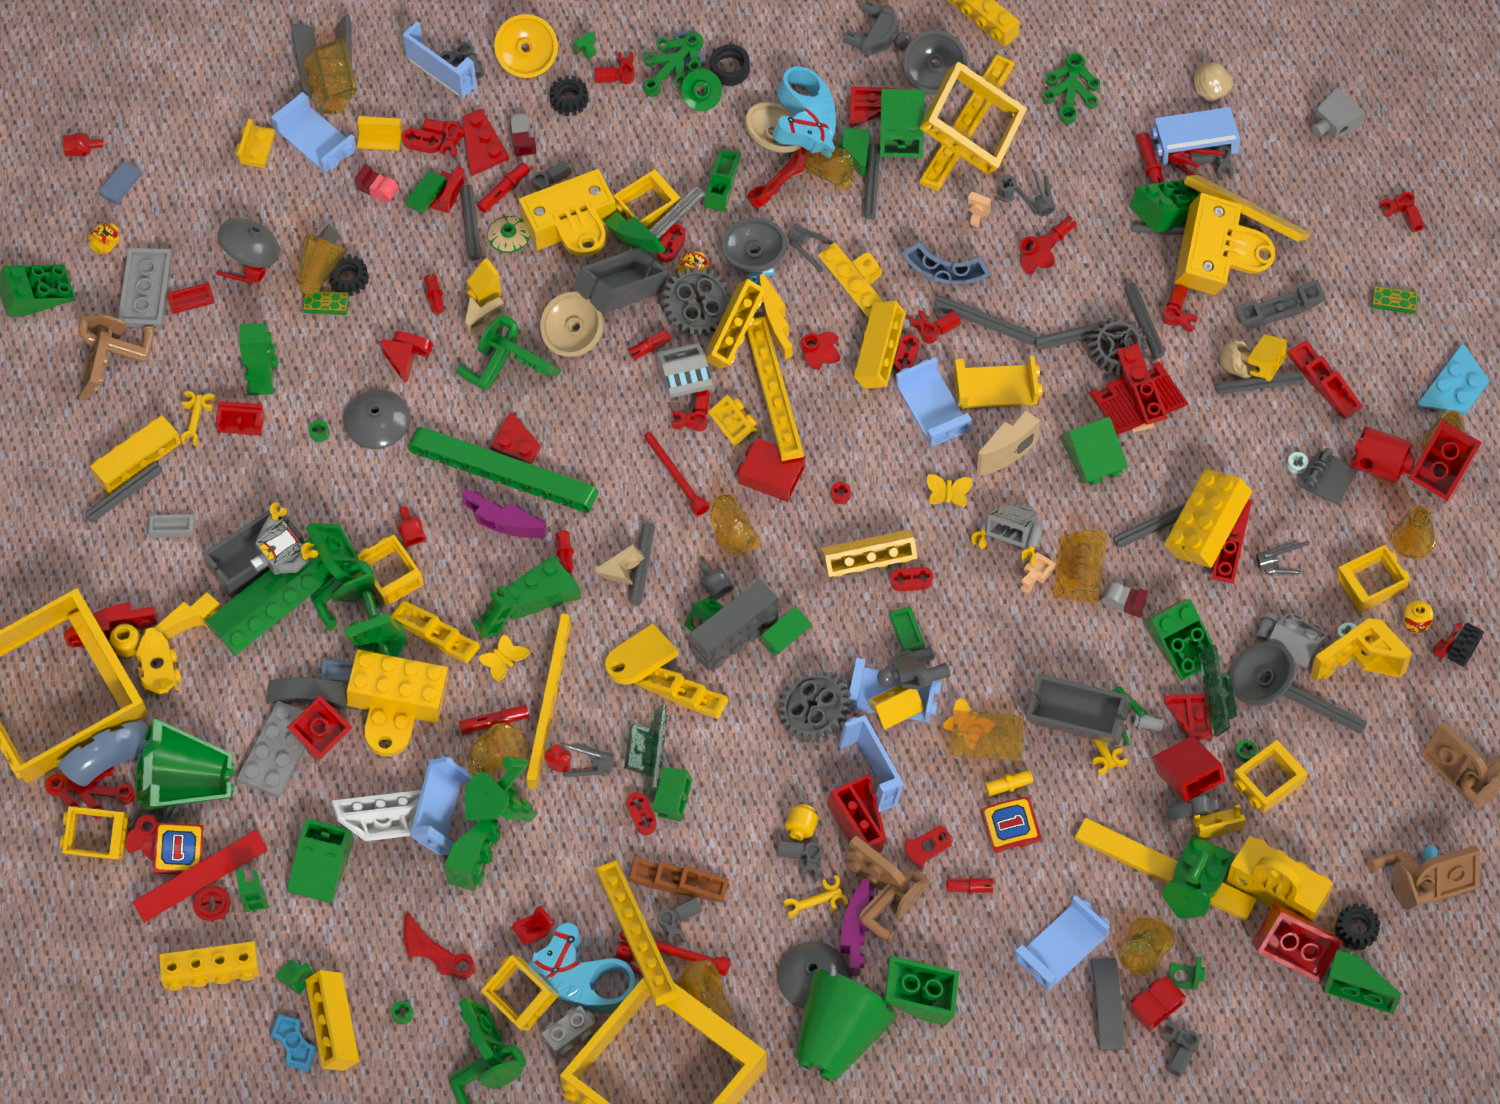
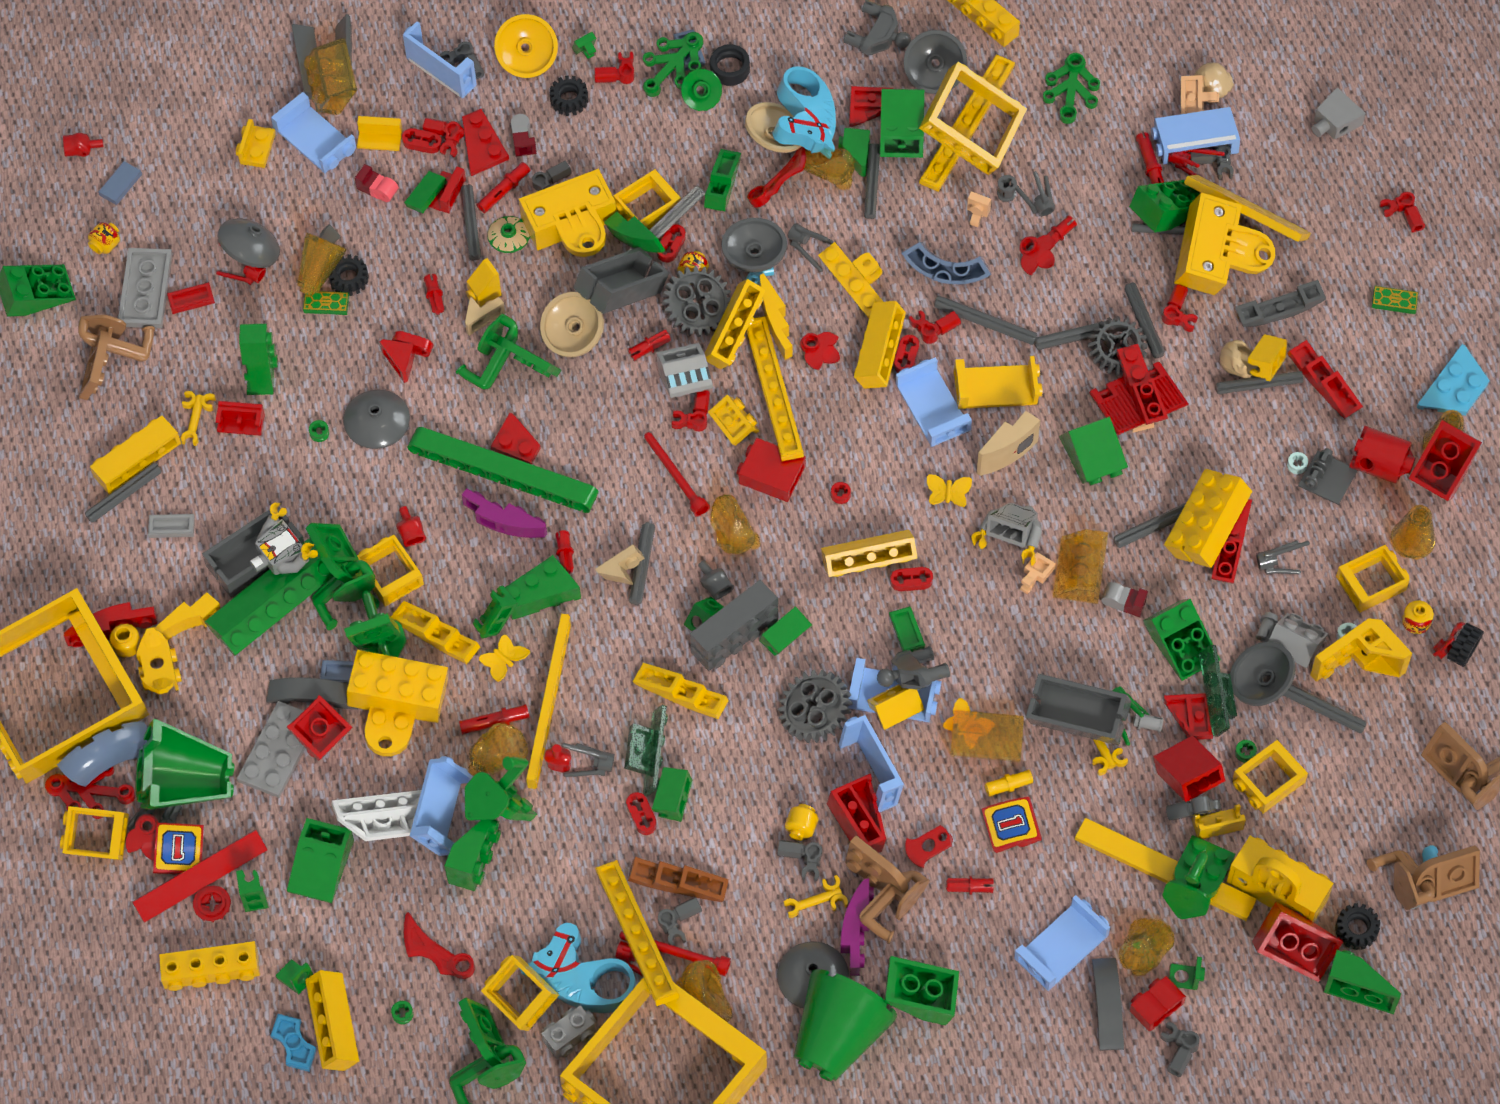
red bracket [511,906,553,946] -> none
yellow tile [605,623,679,685] -> none
none -> light nougat plate [1181,75,1219,114]

